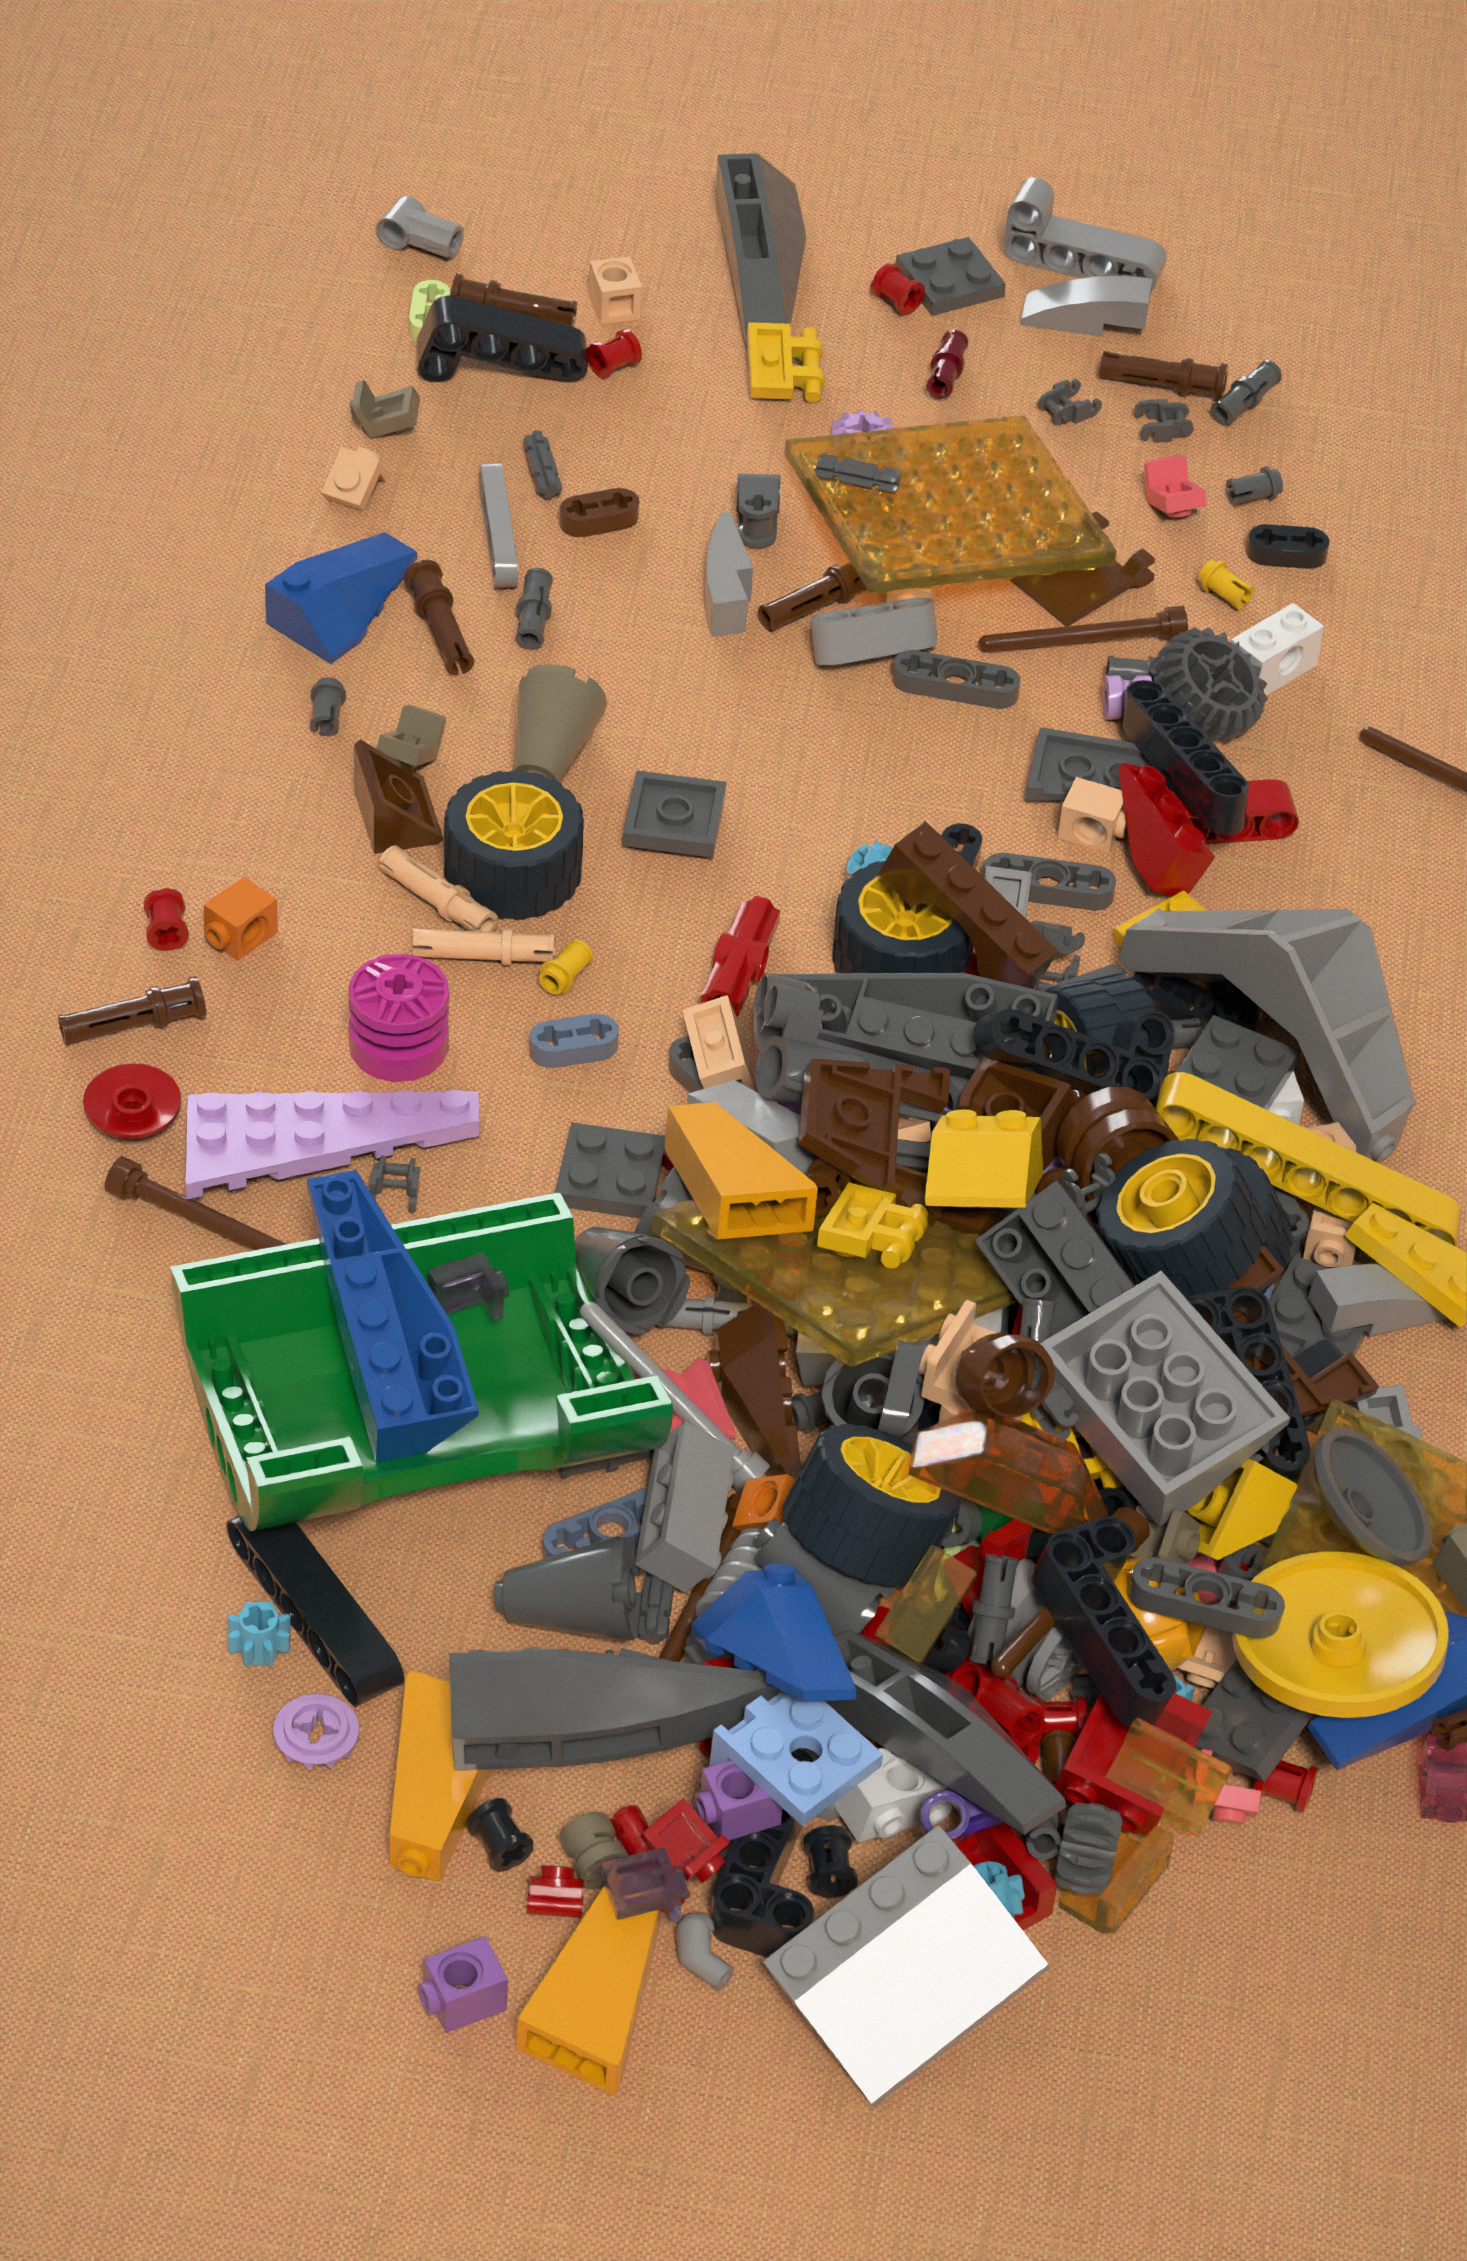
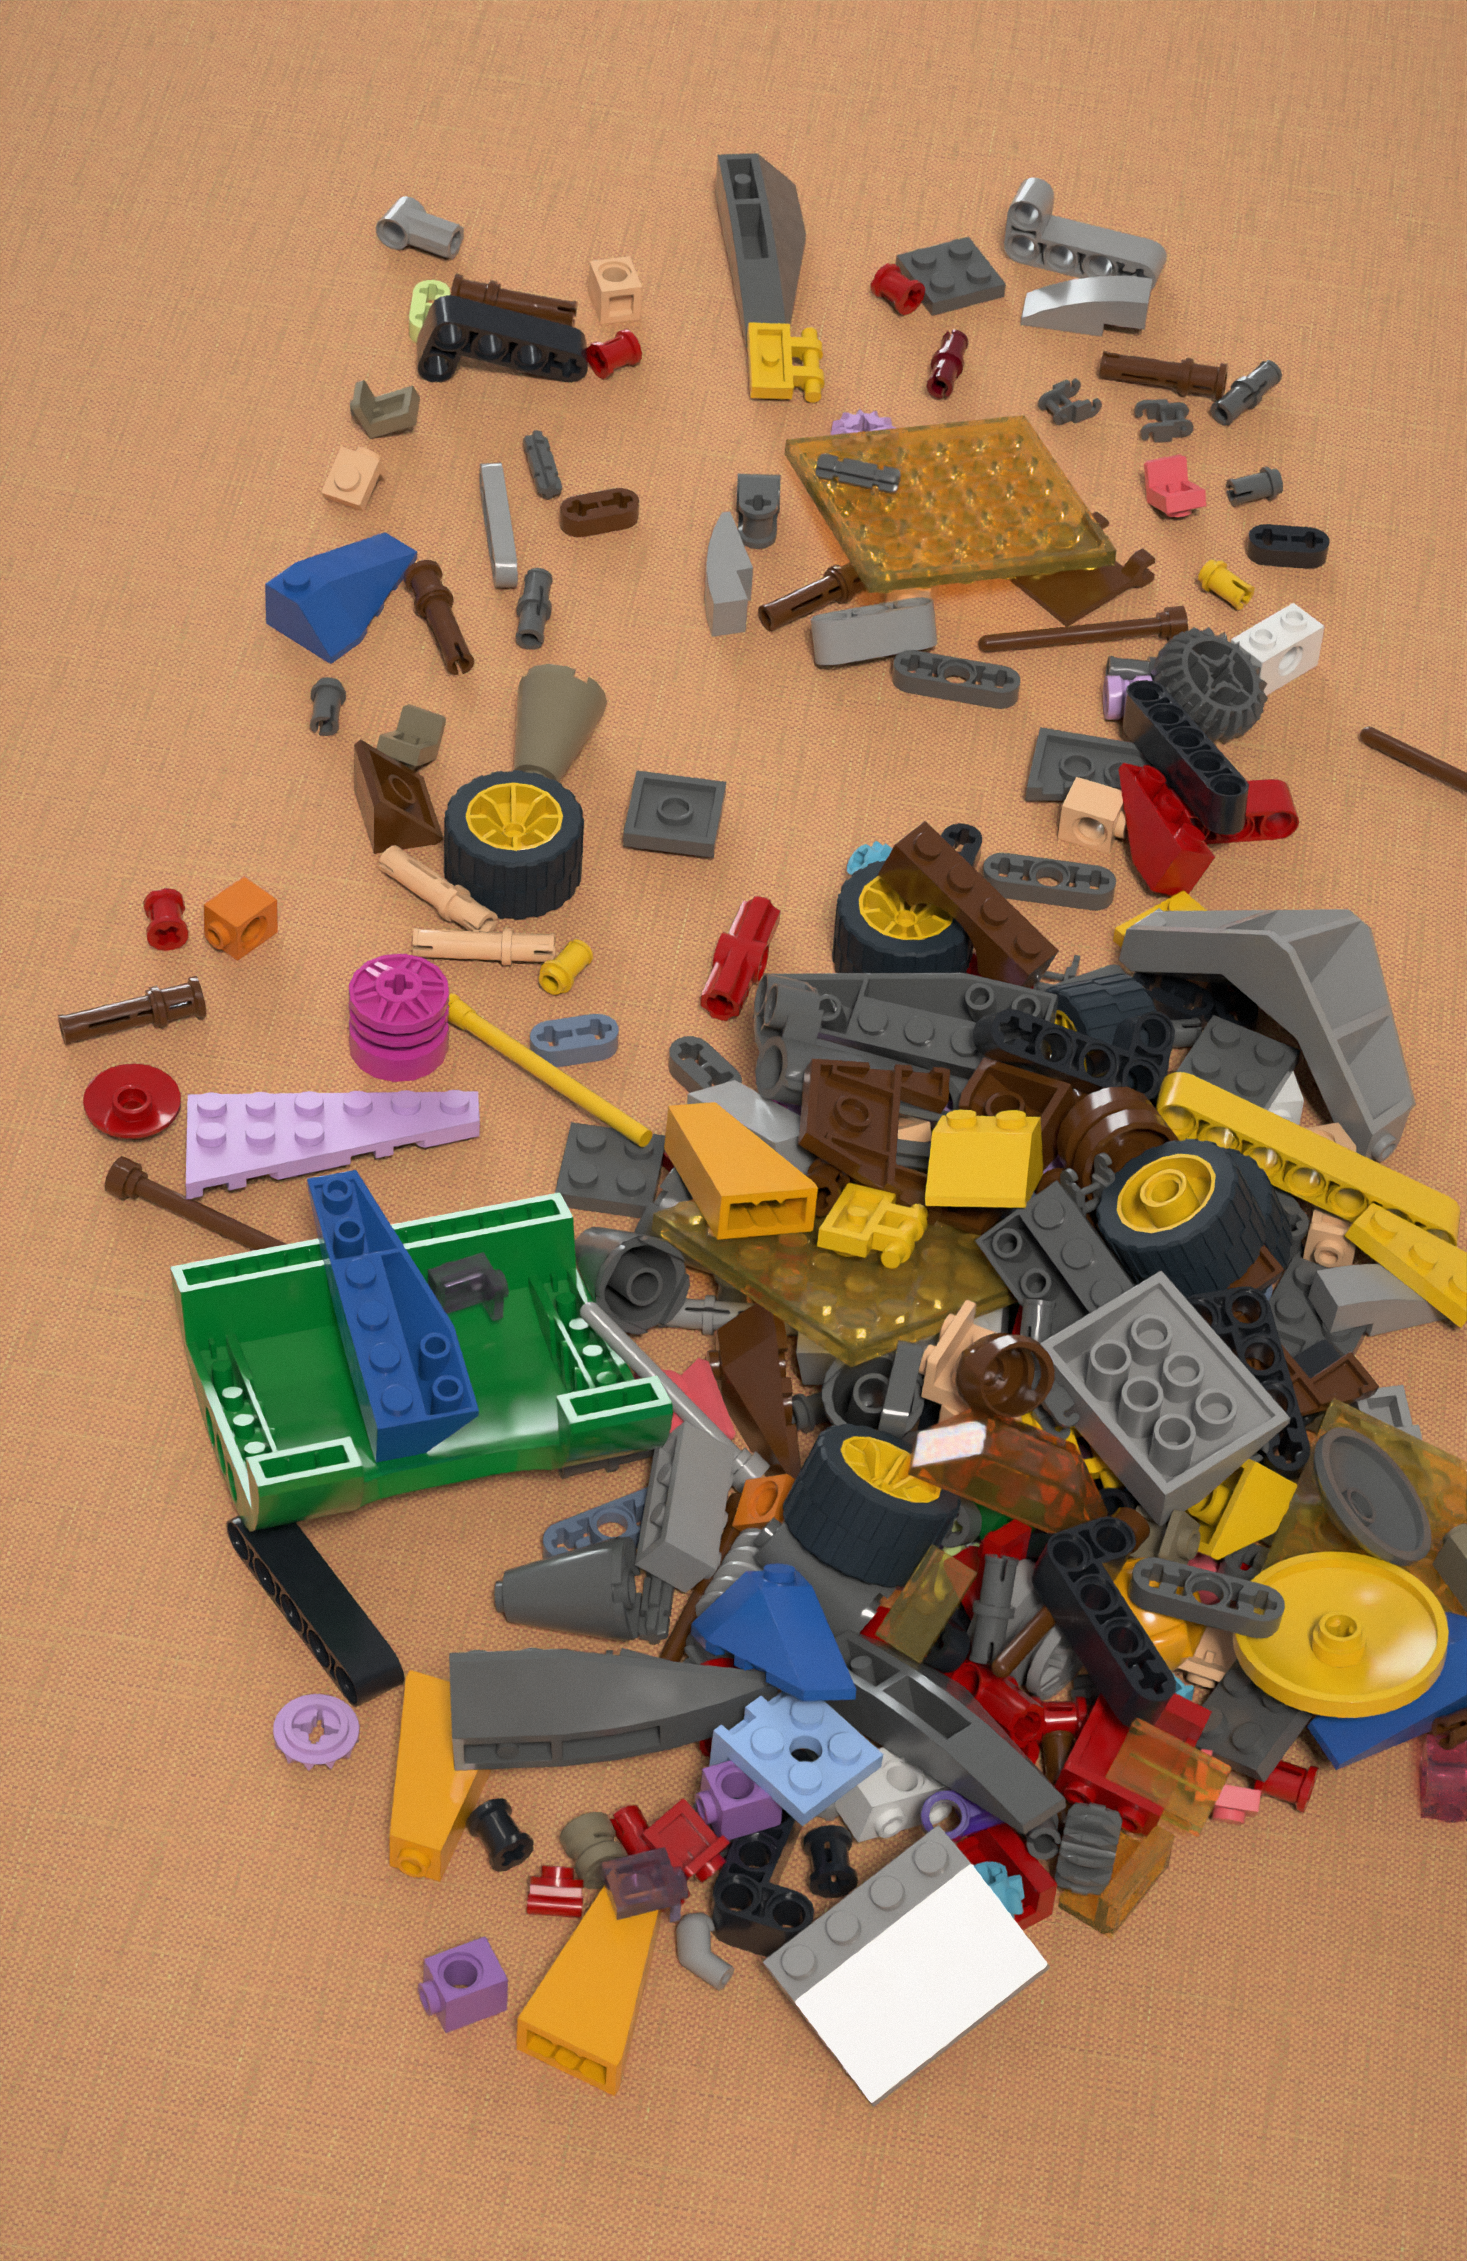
medium azure gear [227,1601,290,1666] -> none
dark grey piece [369,1155,421,1212] -> none
light nougat panel [683,995,758,1092] -> none
light grey tile [984,866,1032,918] -> none
dark grey piece [1031,921,1085,954] -> none
none -> yellow piece [448,993,653,1147]

